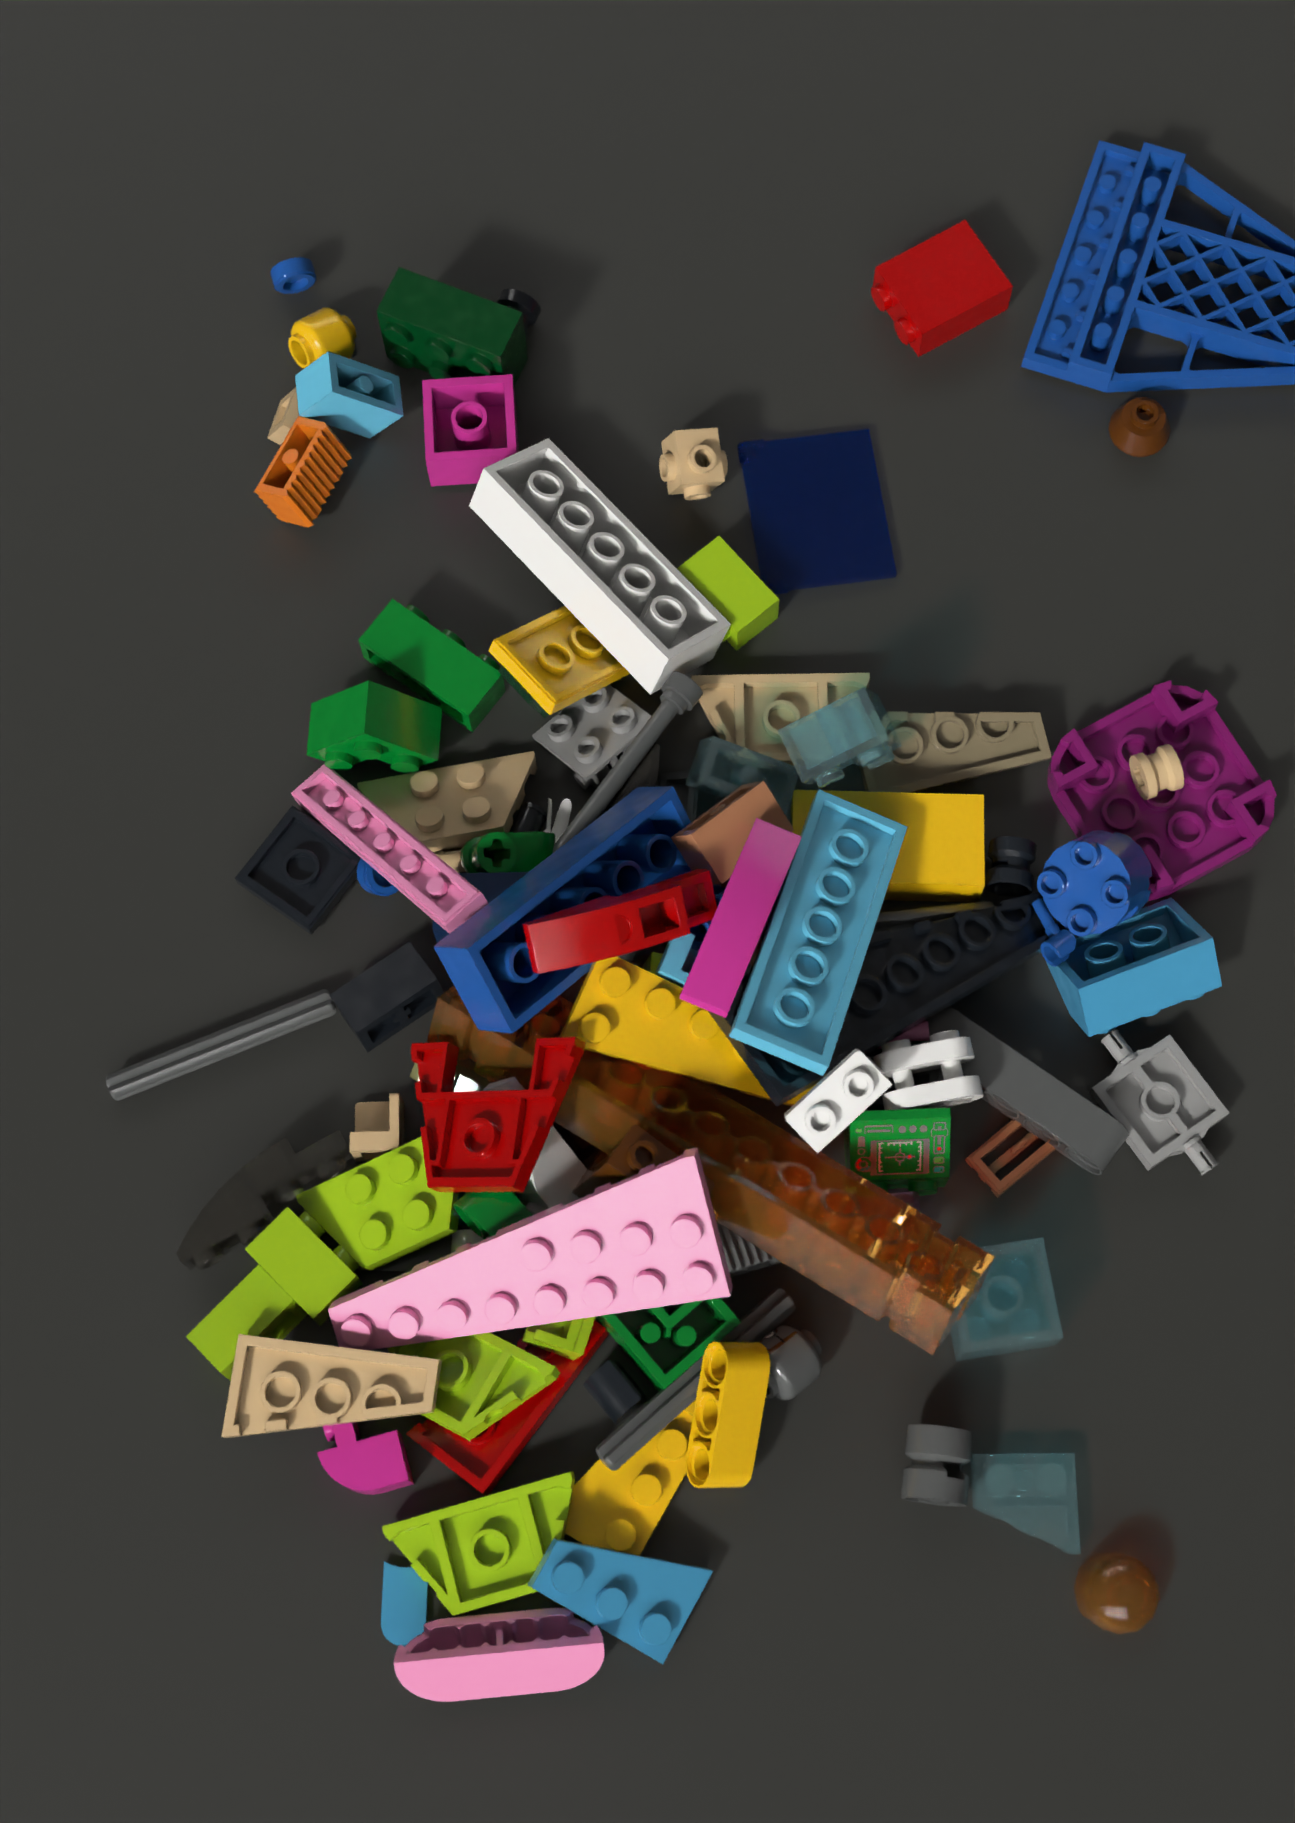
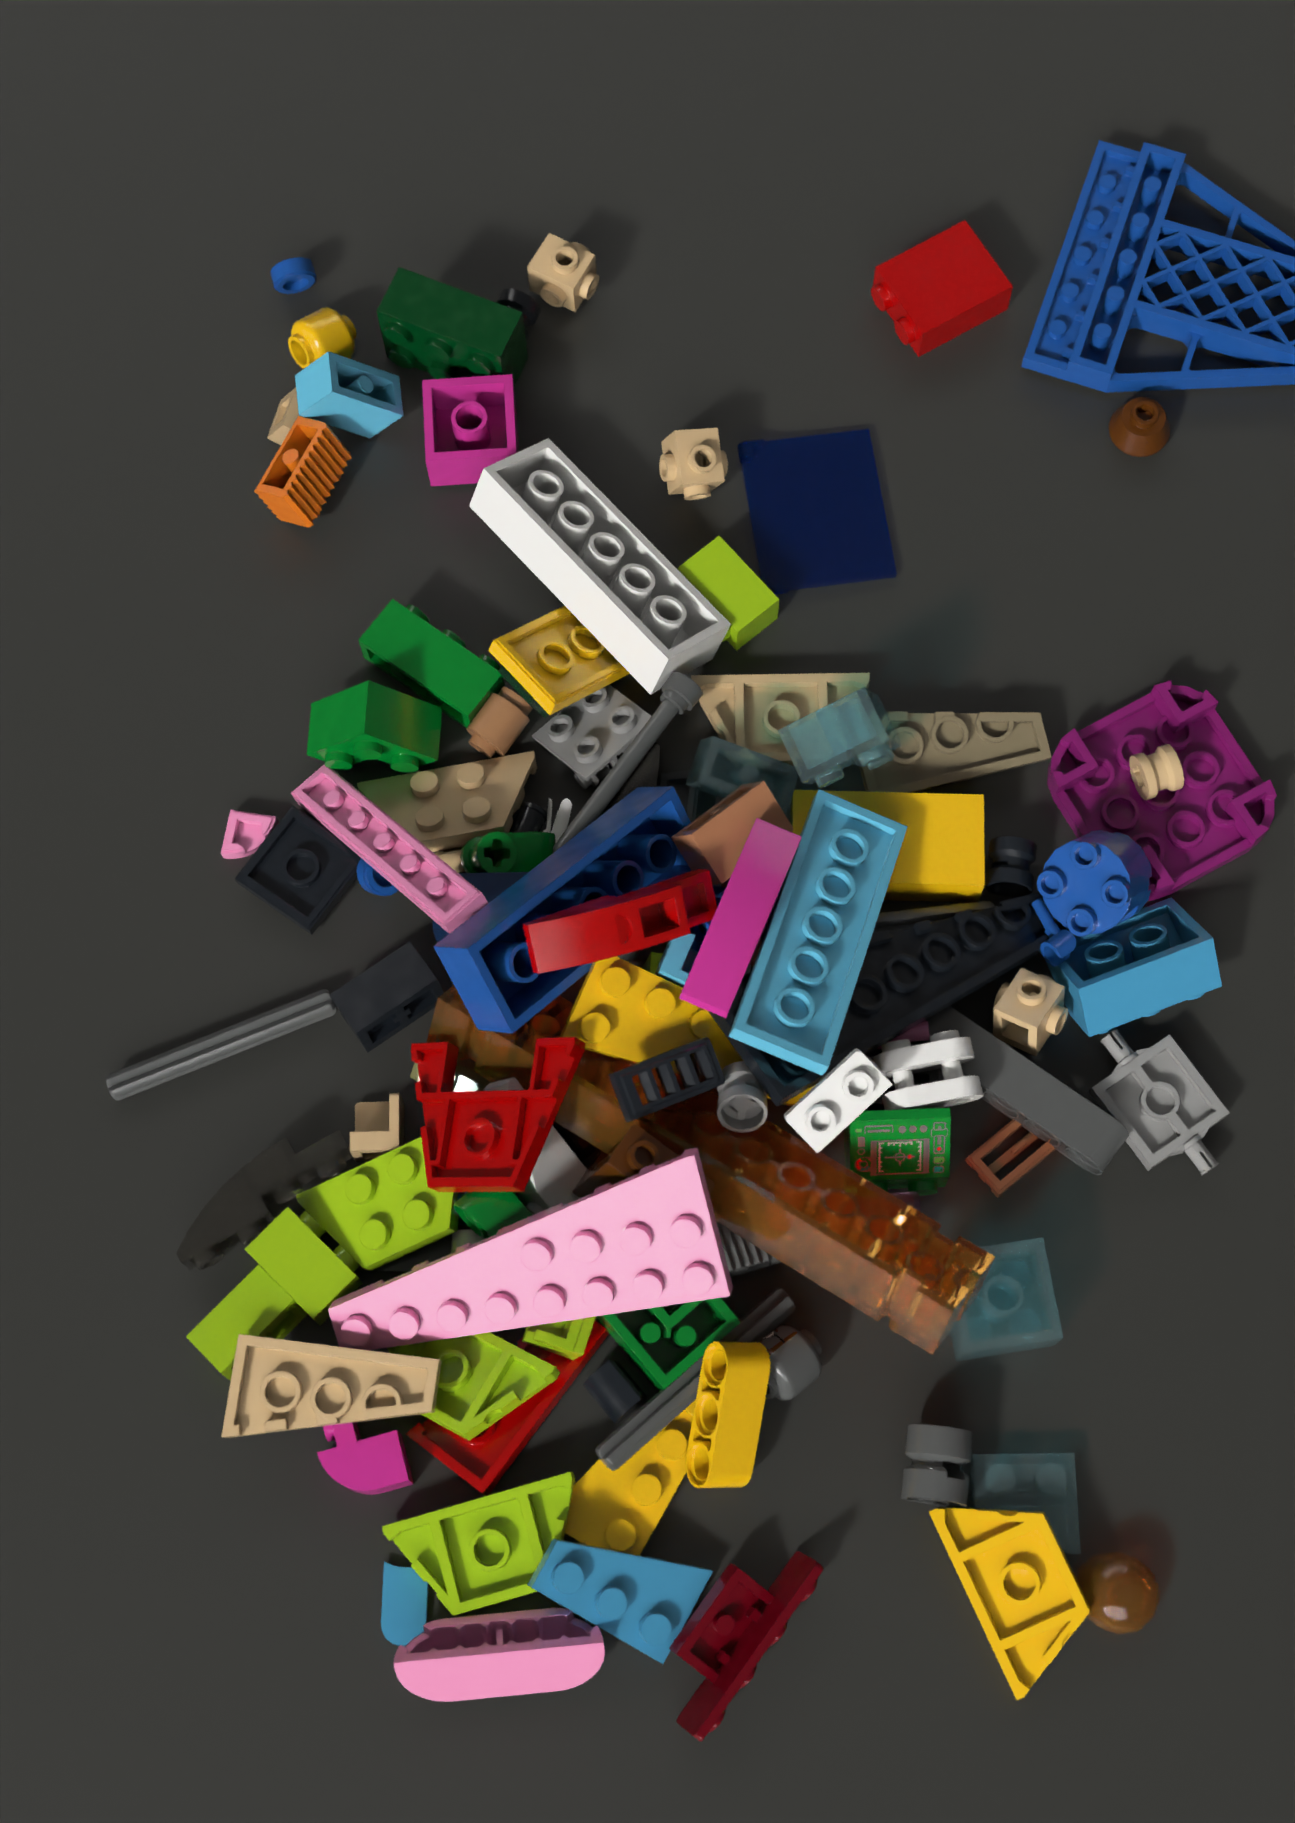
none -> bright pink tile [221,810,279,859]
none -> medium nougat brick [466,687,533,758]
none -> tan brick [527,233,599,312]
none -> black slope [608,1037,725,1123]
none -> dark red bracket [669,1551,824,1741]
none -> light grey wheel [717,1061,768,1133]
none -> yellow wing [929,1507,1091,1700]
none -> tan brick [993,968,1068,1056]

